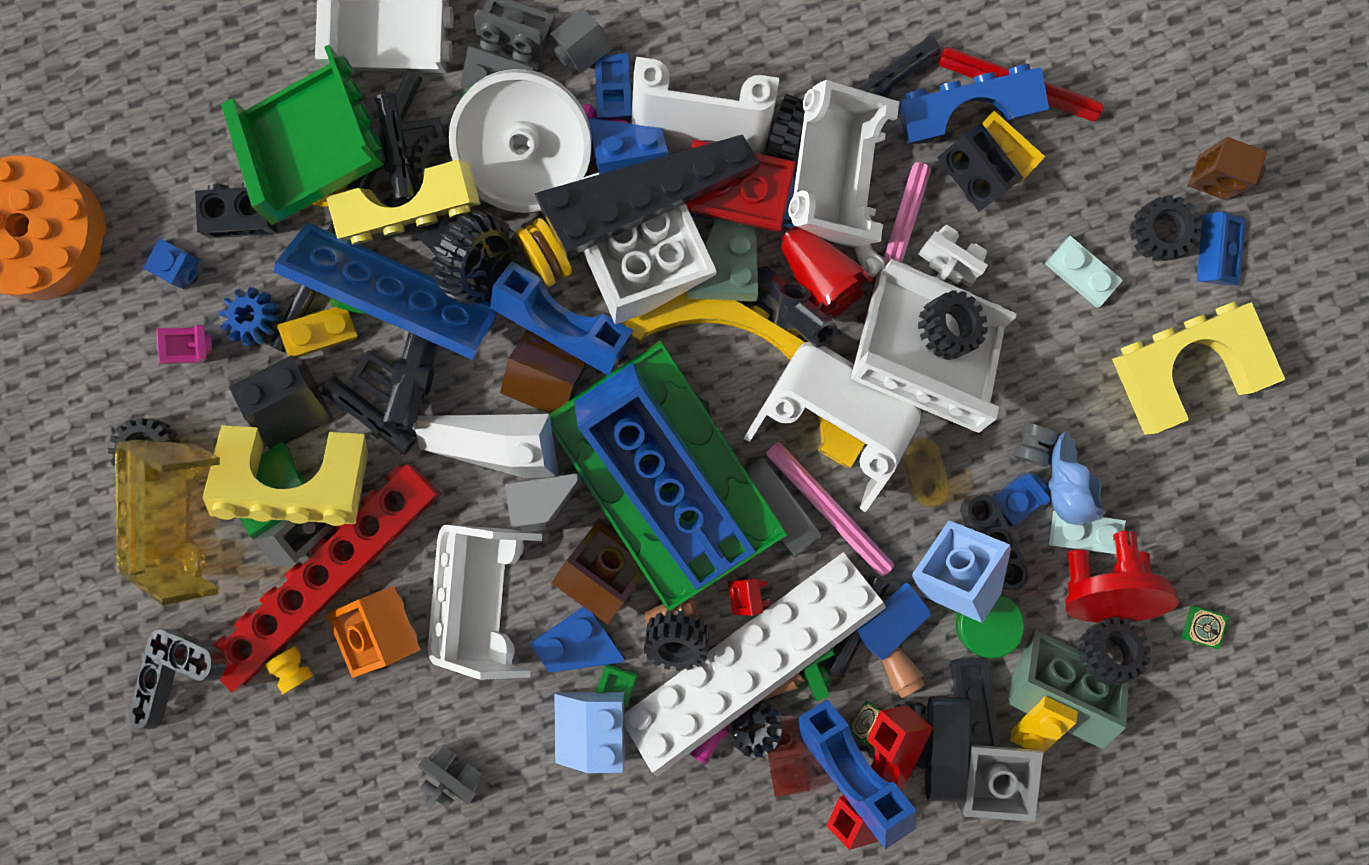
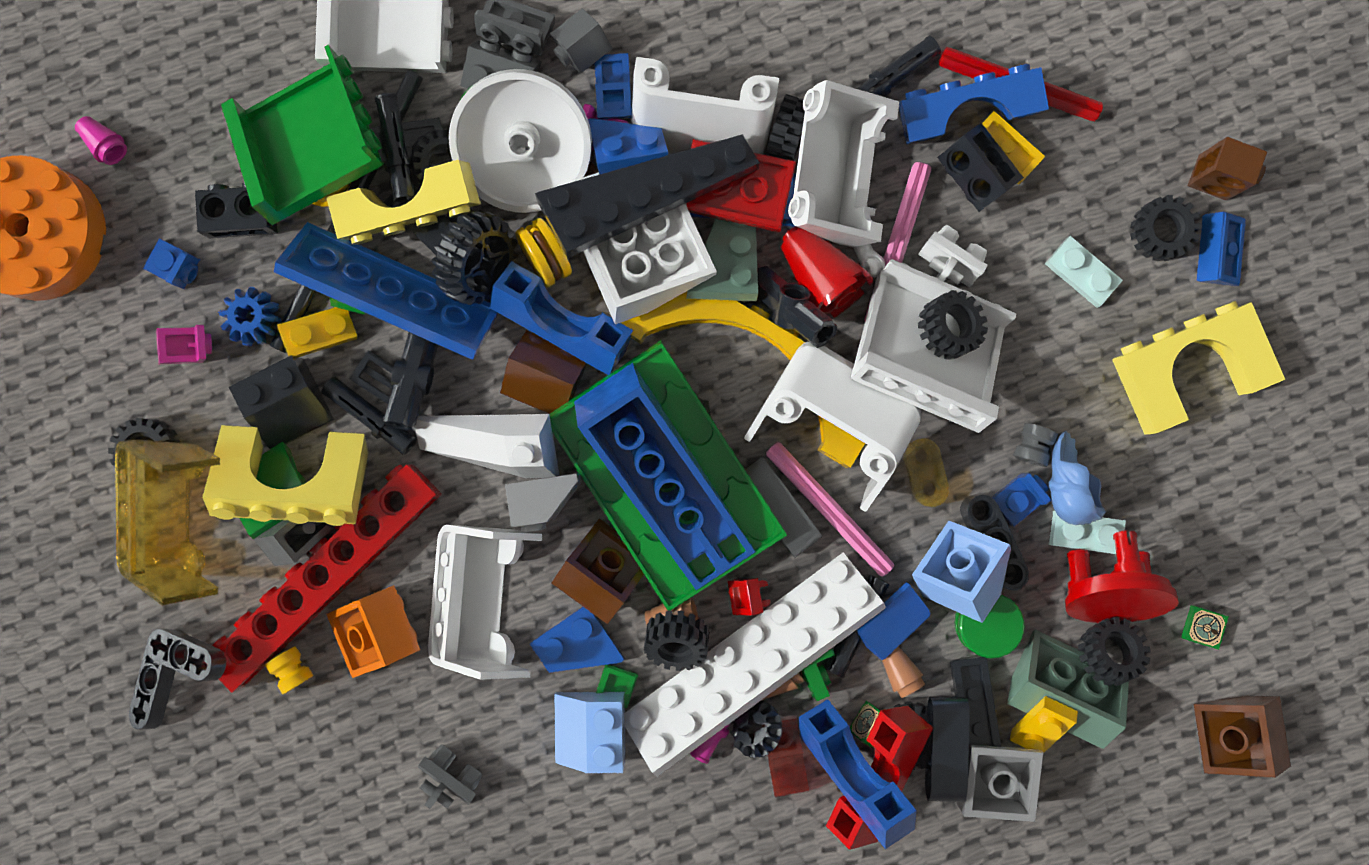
none -> dark pink cone [75,116,127,165]
none -> reddish brown slope [1193,696,1291,778]

